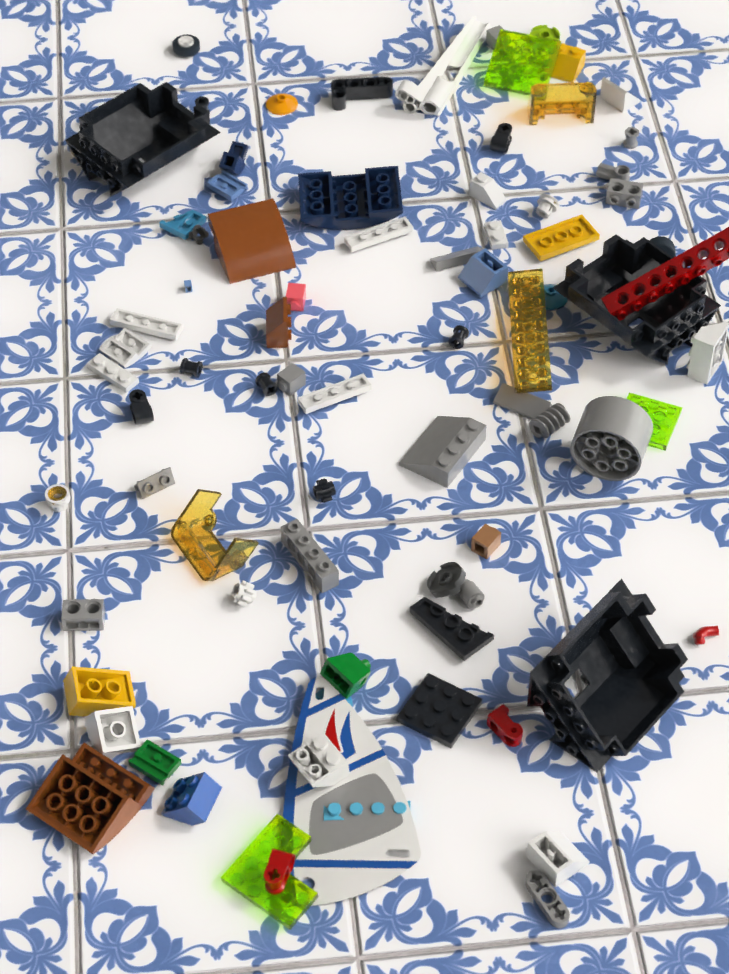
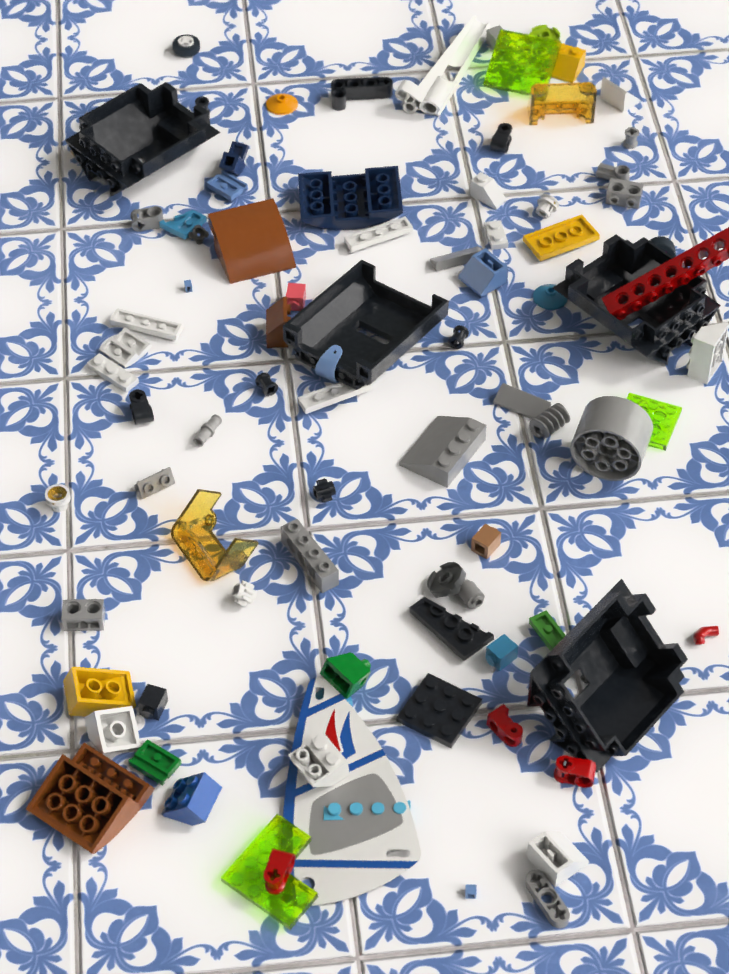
black bush [180,358,203,378] -> none
light grey brick [277,363,306,396] -> none
clear yellow plate [508,268,552,394] -> none
none -> light grey piece [130,206,164,232]
none -> black brick [138,683,168,721]
none -> light grey pin [193,414,222,447]
none -> black panel [283,260,449,390]
none -> light blue piece [315,345,342,383]
none -> medium blue piece [465,884,477,899]
none -> dark azure brick [485,634,518,671]
none -> bright green plate [529,610,566,651]
none -> red piece [553,755,596,788]

